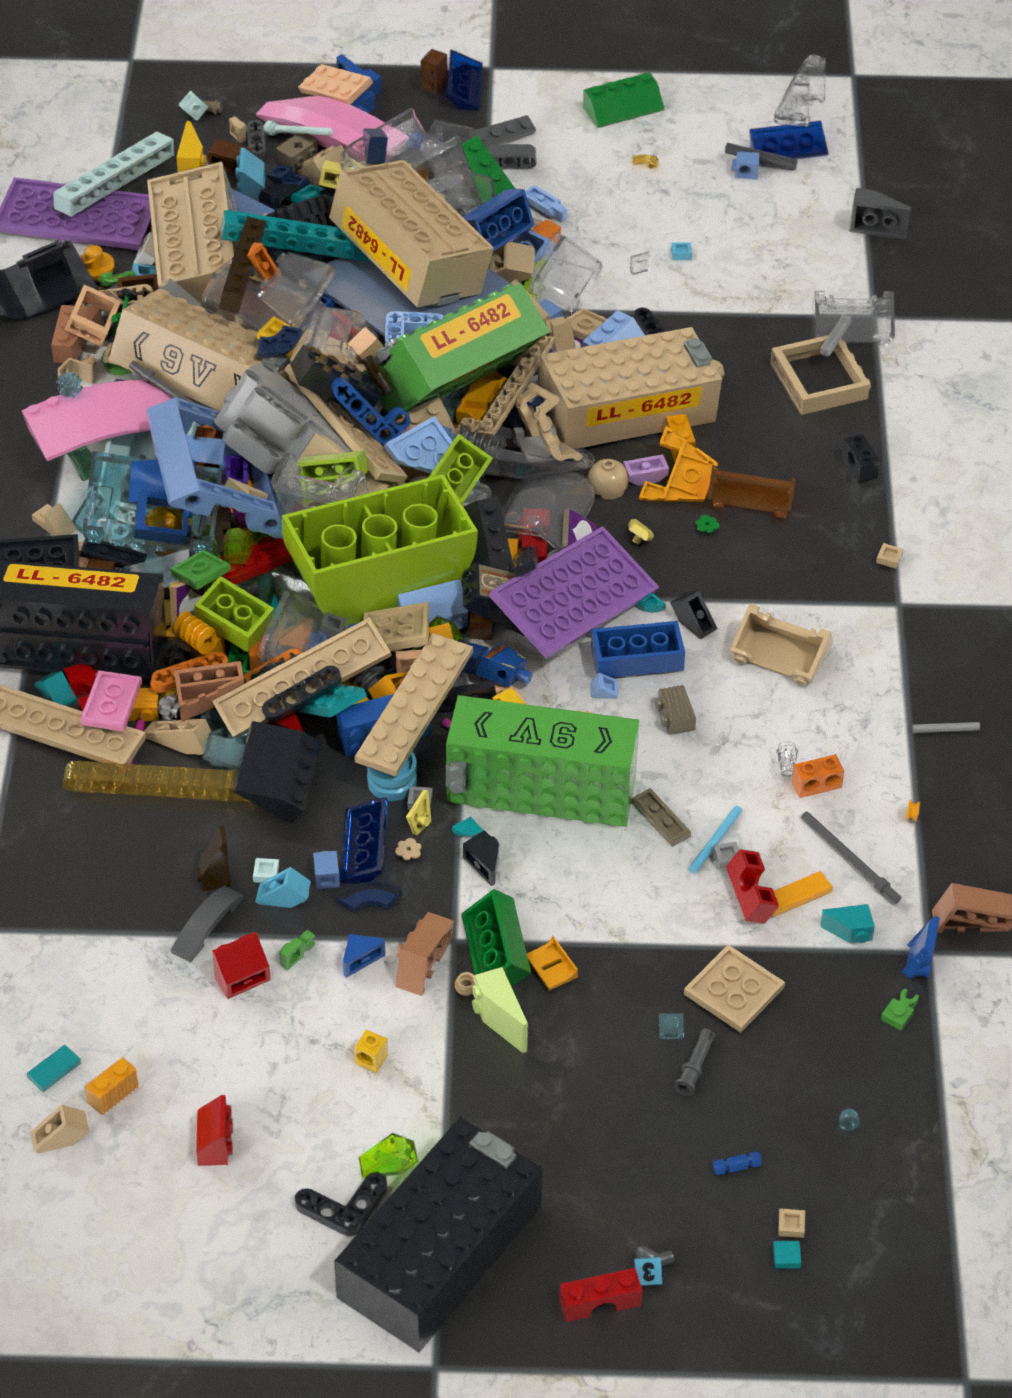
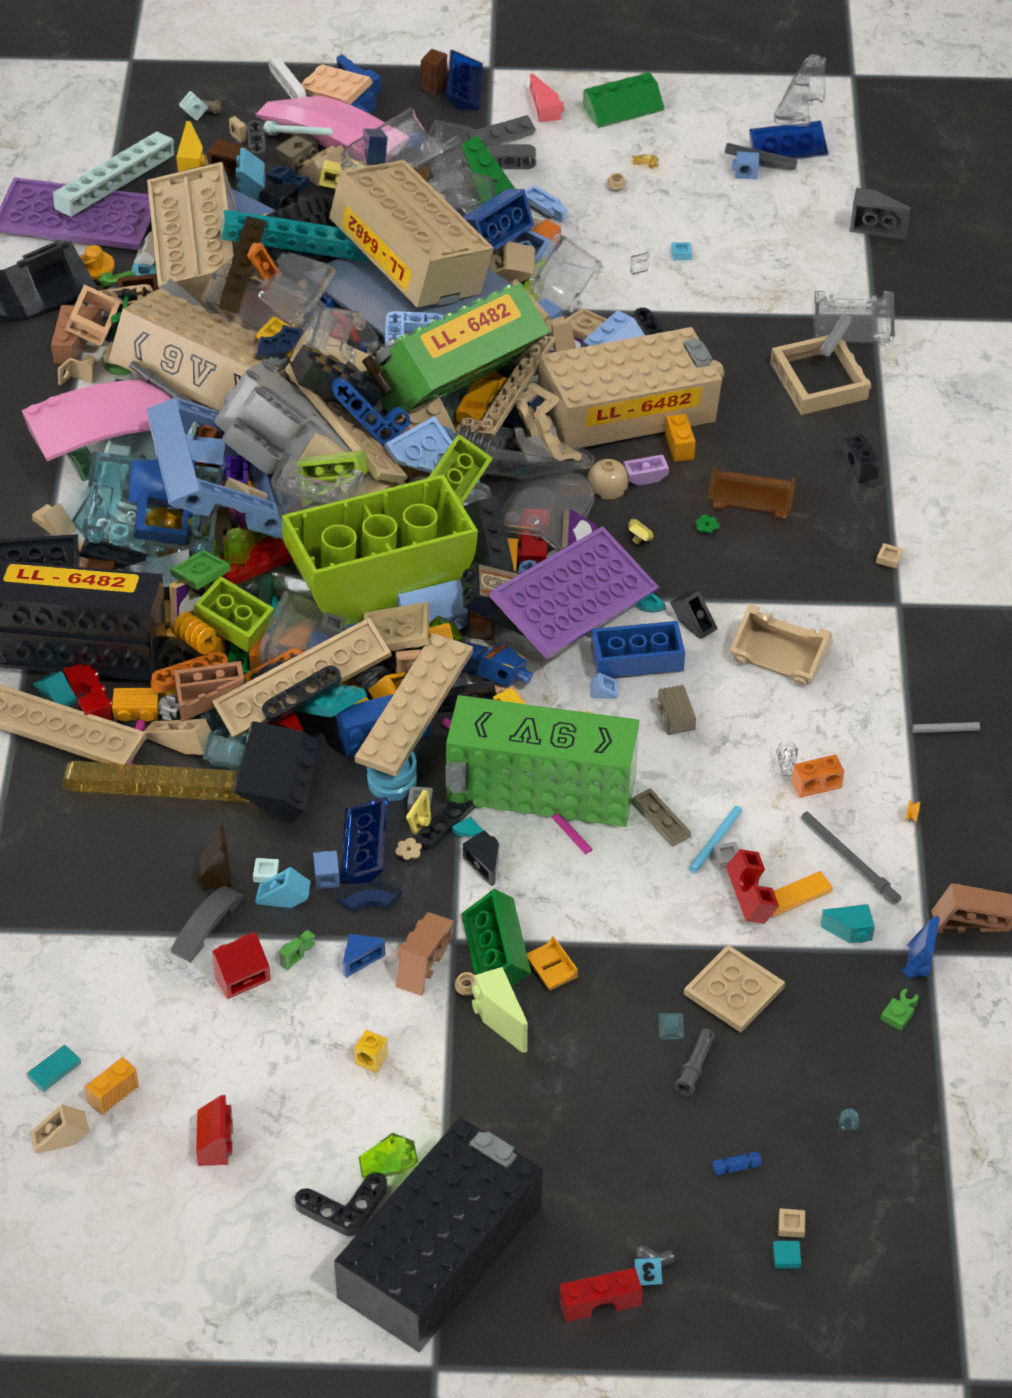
clear light blue gear [56,371,83,398] -> none
bright pink tile [80,671,142,732] -> none
teal tile [291,184,326,203] -> none
light nougat slope [347,327,384,362] -> none
black plate [513,545,540,577] -> none
light orange wing [639,426,718,502] -> none
none -> white beam [268,56,307,99]
none -> black beam [416,800,476,850]
none -> coral slope [529,74,564,122]
none -> dark pink bar [551,814,593,855]
none -> tan plate [607,173,626,190]

